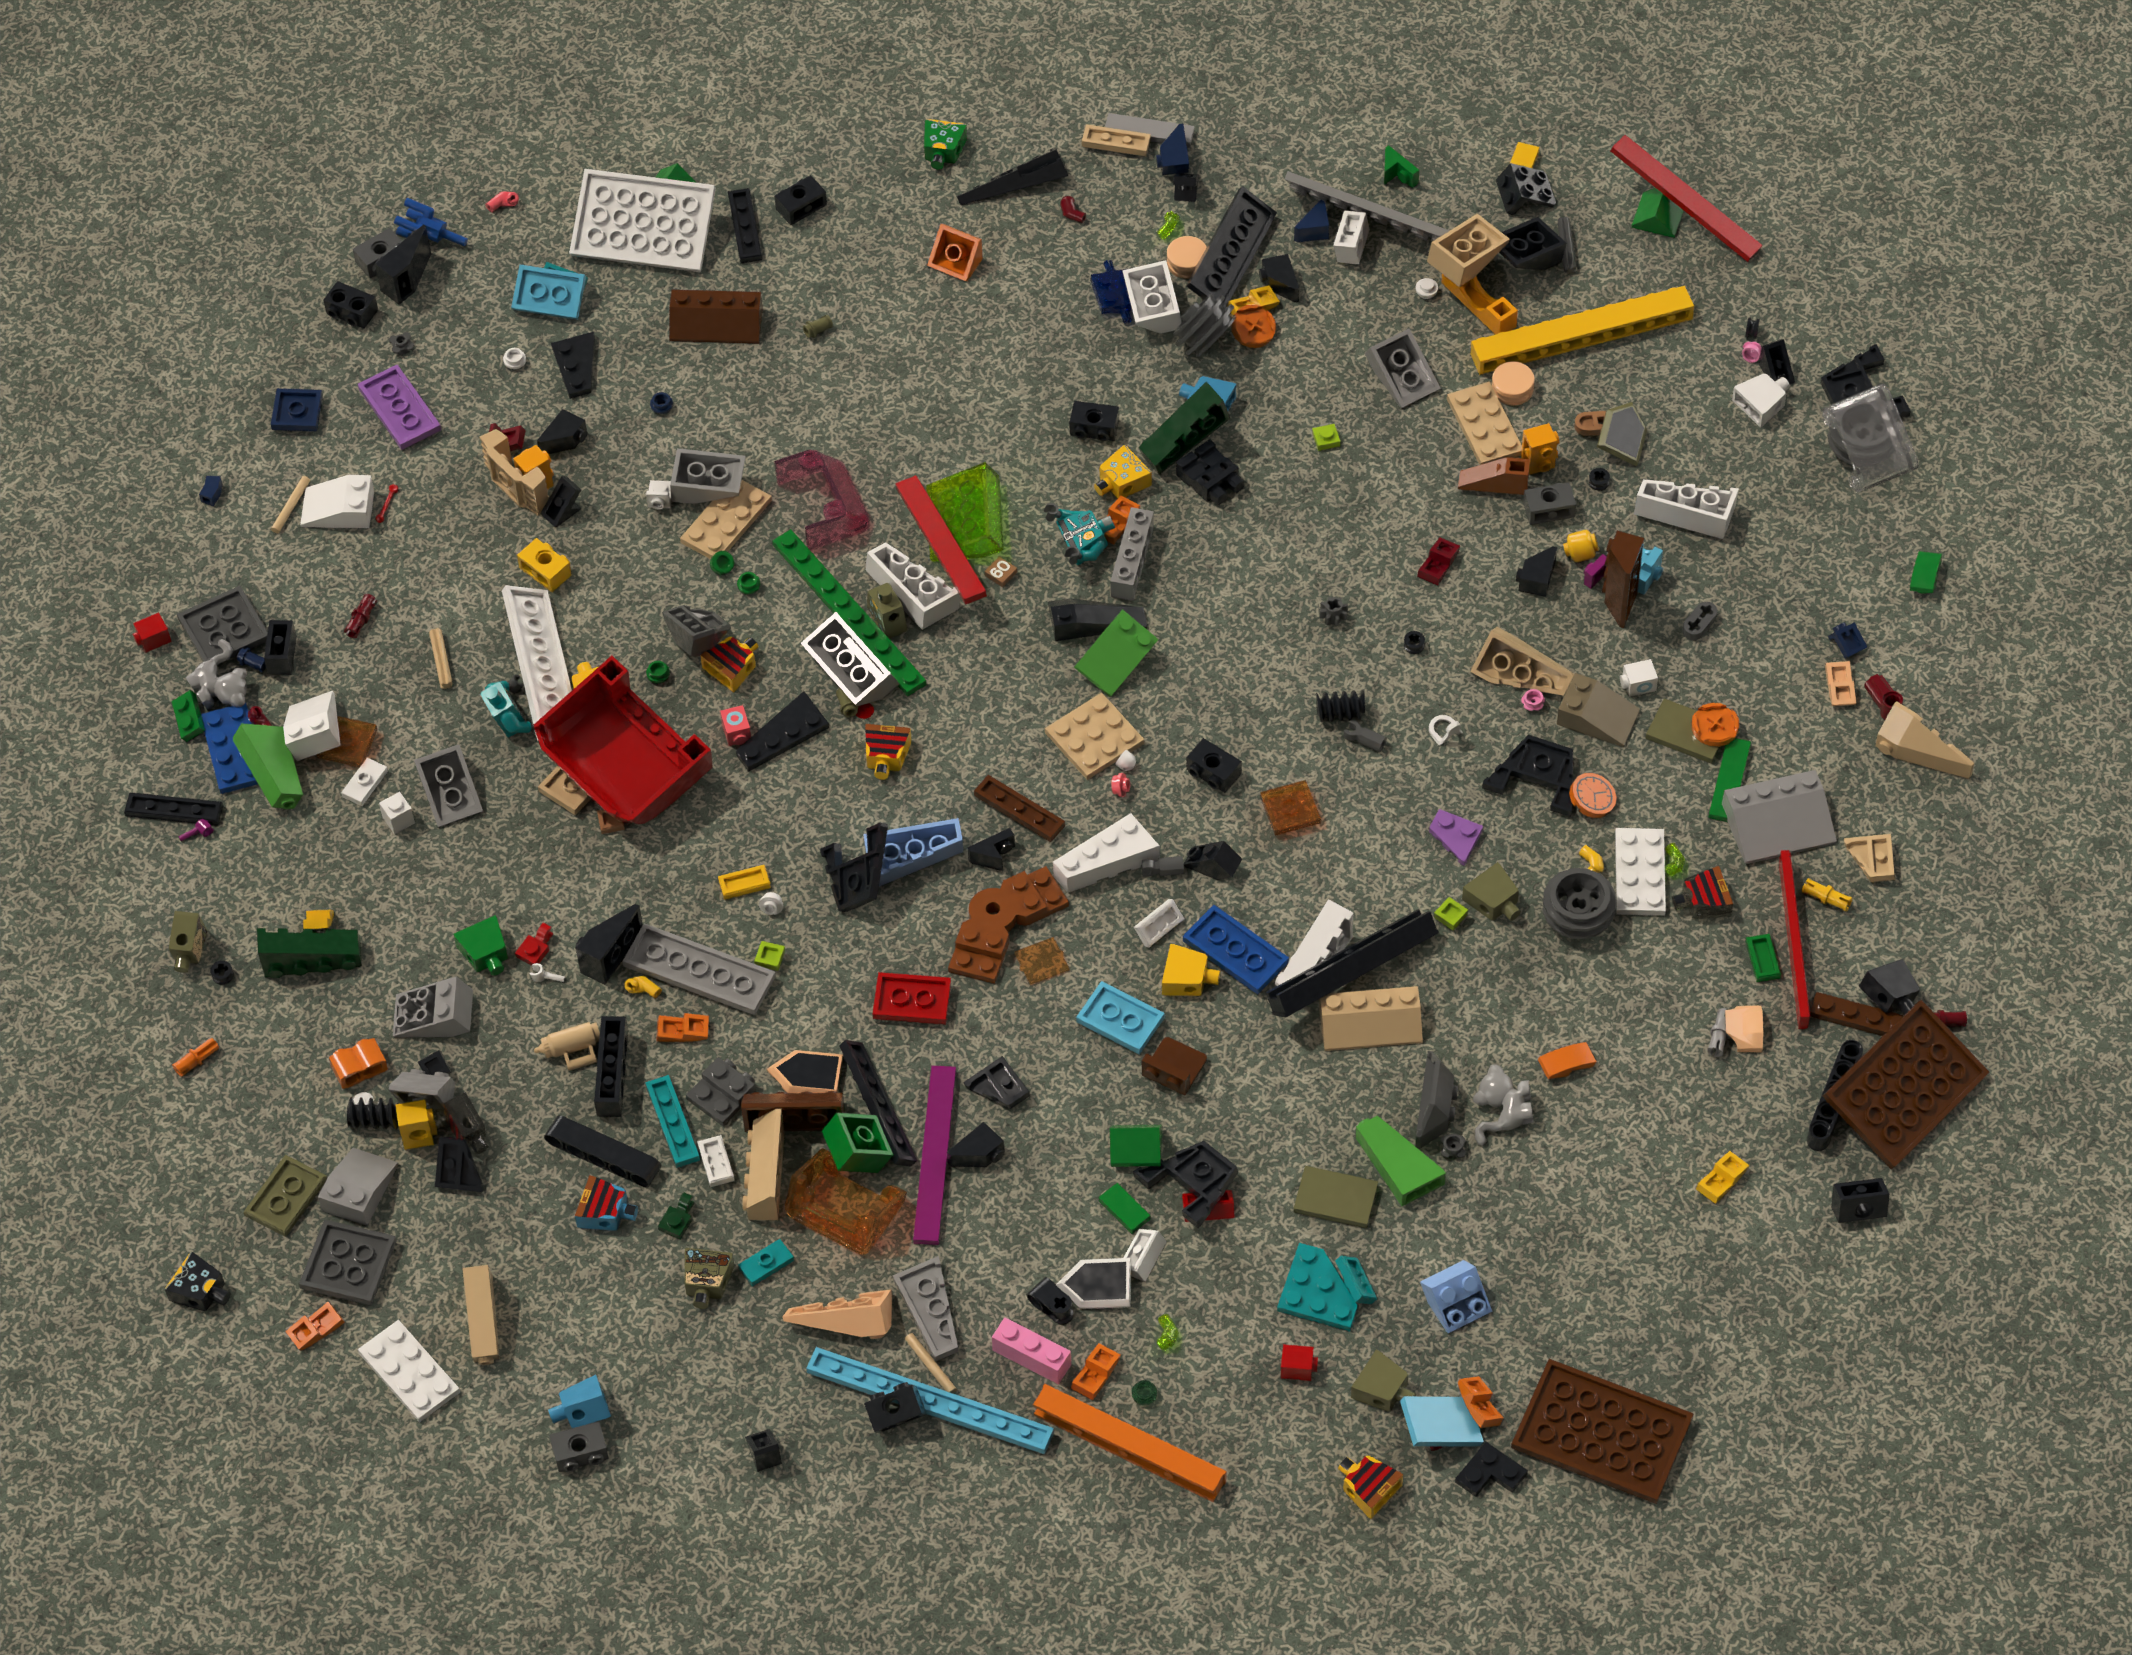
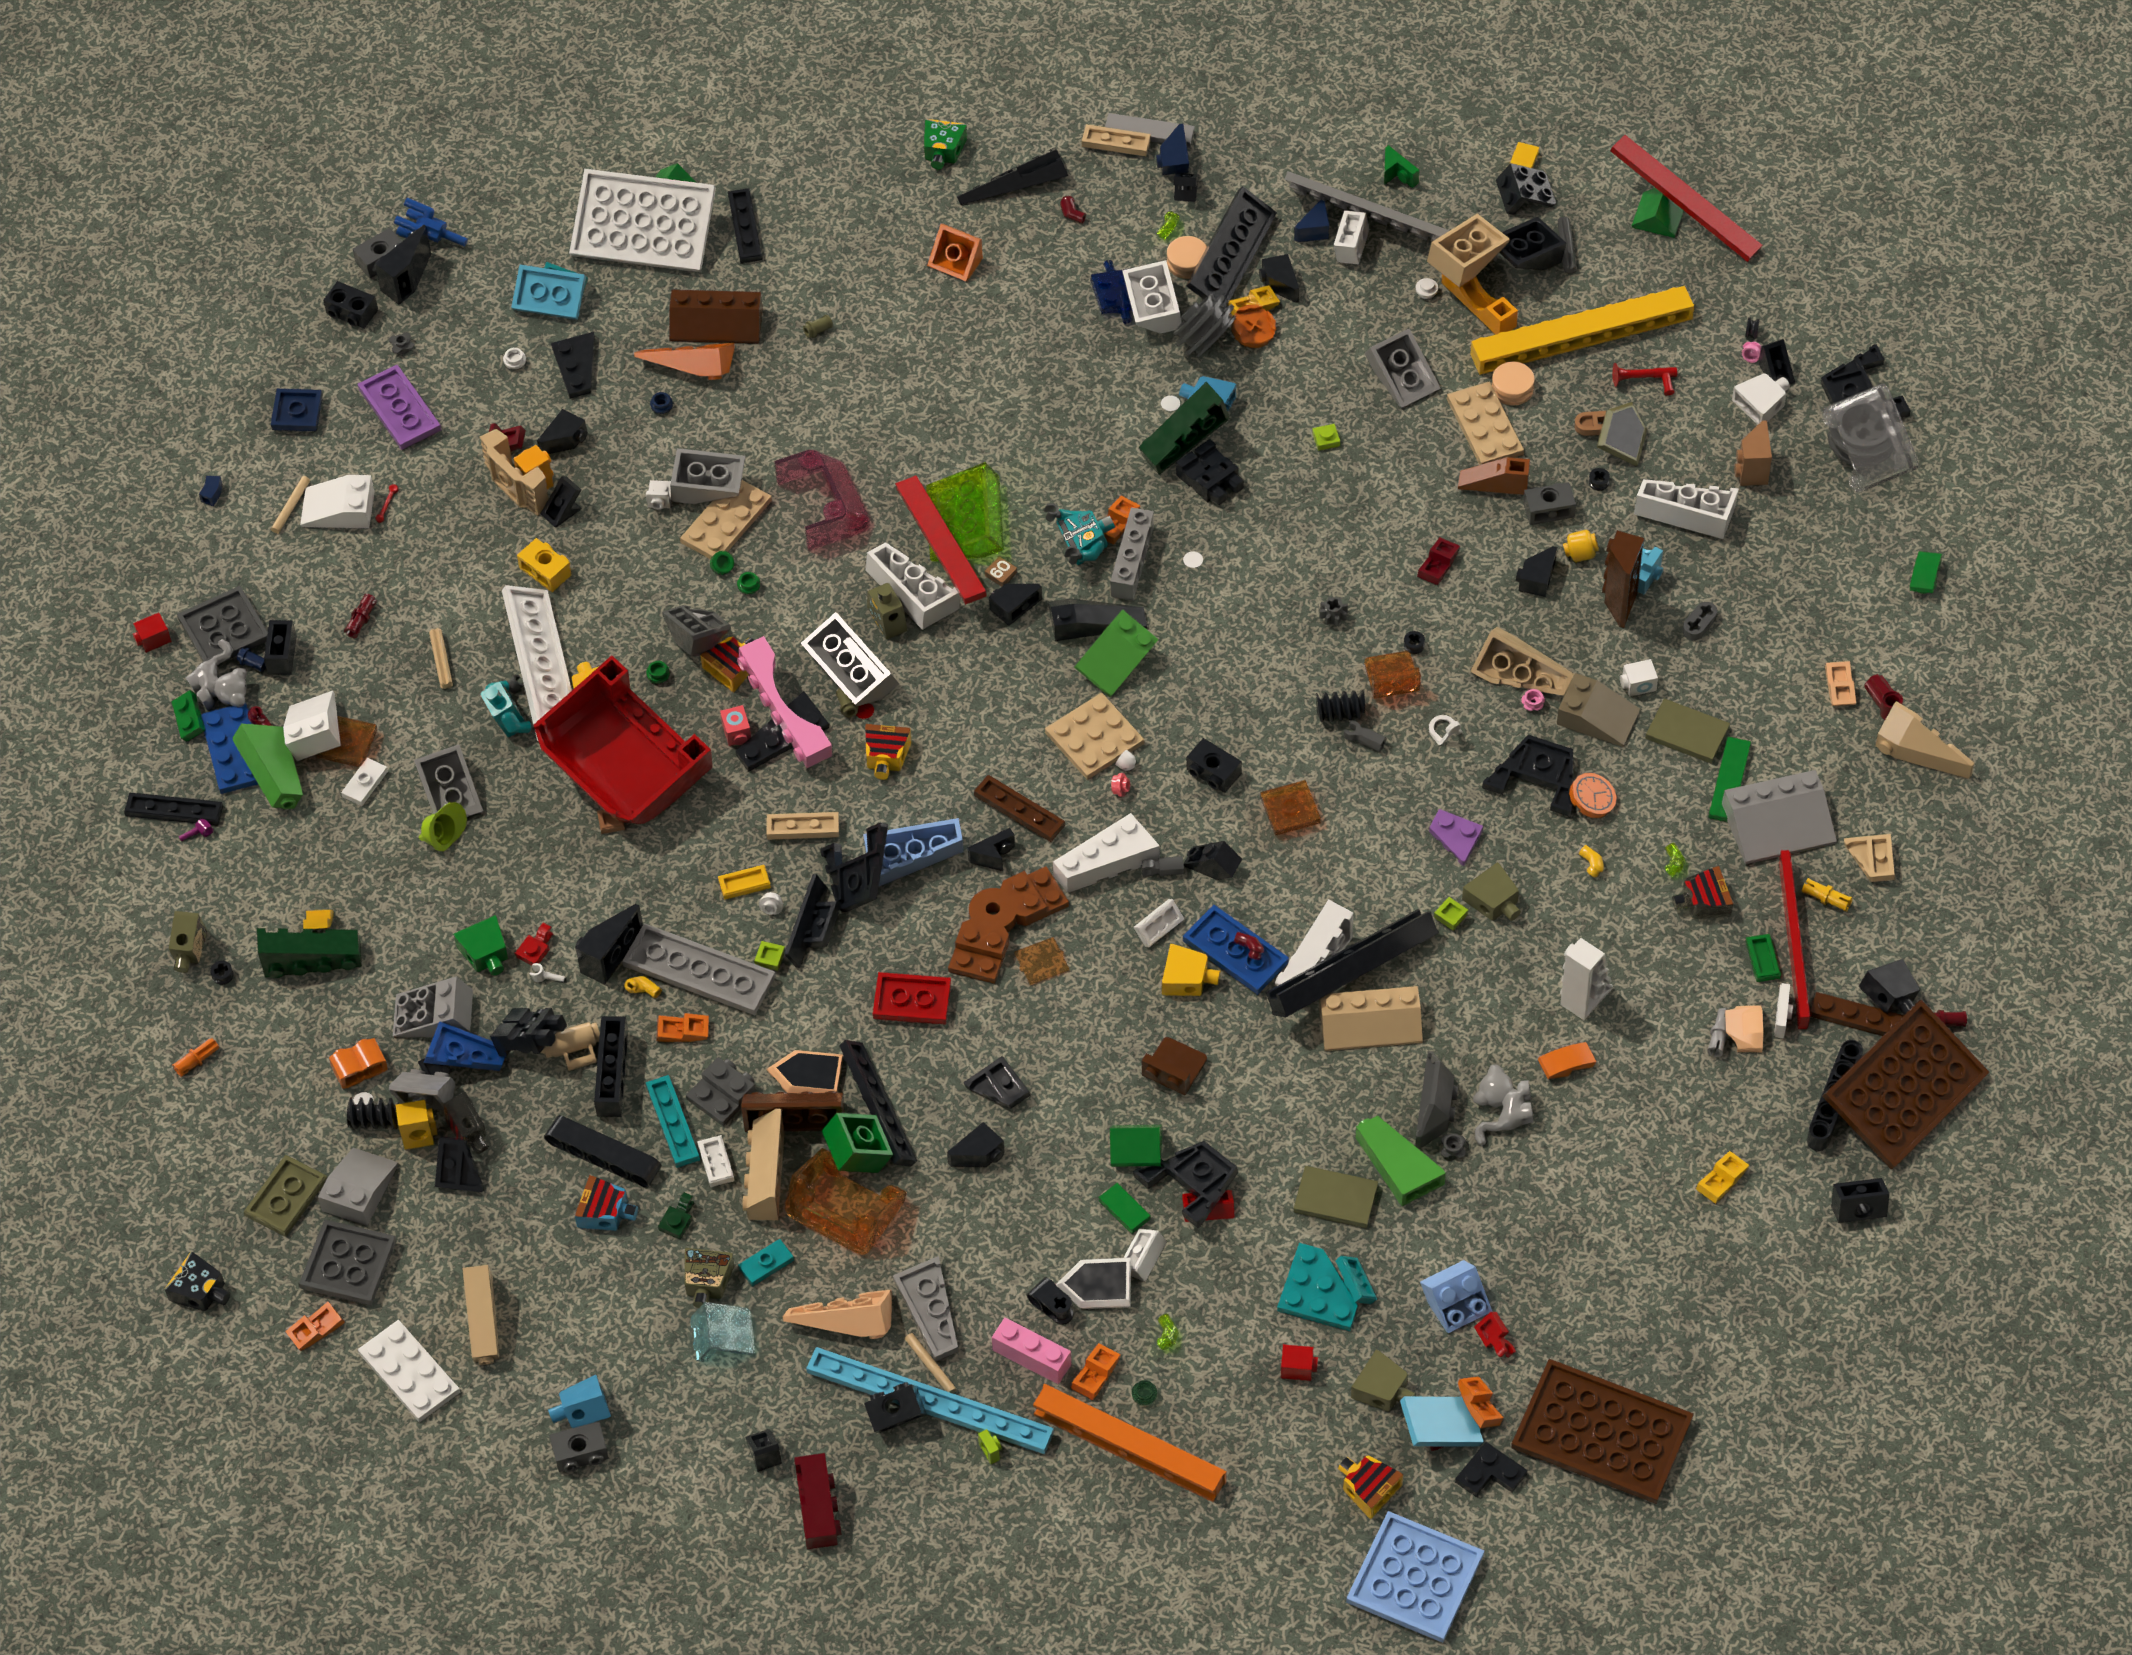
white brick [379,792,415,835] -> none
coral arm [485,192,519,213] -> none
tan plate [538,766,591,815] -> none
green plate [772,529,927,697] -> none
black brick [774,175,827,225] -> none
magenta tile [913,1065,956,1245] -> none
black brick [1069,401,1119,441] -> none
medium azure plate [1076,981,1165,1055] -> none
yellow torso [1094,445,1152,498] -> none
light orange brick [1521,423,1559,475] -> none
dark grey wheel [1543,868,1616,939] -> none
magenta bracket [1584,554,1607,589] -> none
white plate [1615,828,1666,916] -> none
orange tile [1691,703,1739,747] -> none
dark blue bracket [1828,622,1867,658] -> none
none -> lime piece [418,802,467,851]
none -> blue wing [424,1021,505,1071]
none -> black hips [490,1008,567,1056]
none -> orange wedge [634,343,735,380]
none -> clear light blue bracket [690,1302,755,1362]
none -> bright pink arch [737,636,832,768]
none -> tan plate [767,812,839,840]
none -> black bracket [784,874,841,968]
none -> dark red wedge [794,1453,842,1550]
none -> lime plate [978,1429,1002,1464]
none -> black slope [989,584,1042,626]
none -> white sticker [1161,396,1180,411]
none -> white sticker [1183,551,1203,568]
none -> dark red arm [1234,932,1264,960]
none -> light blue plate [1346,1511,1484,1643]
none -> clear orange bracket [1364,651,1421,699]
none -> red plate [1474,1312,1516,1358]
none -> white wedge [1560,938,1613,1020]
none -> red piece [1612,363,1677,396]
none -> medium nougat slope [1734,420,1772,486]
none -> white plate [1774,983,1793,1038]

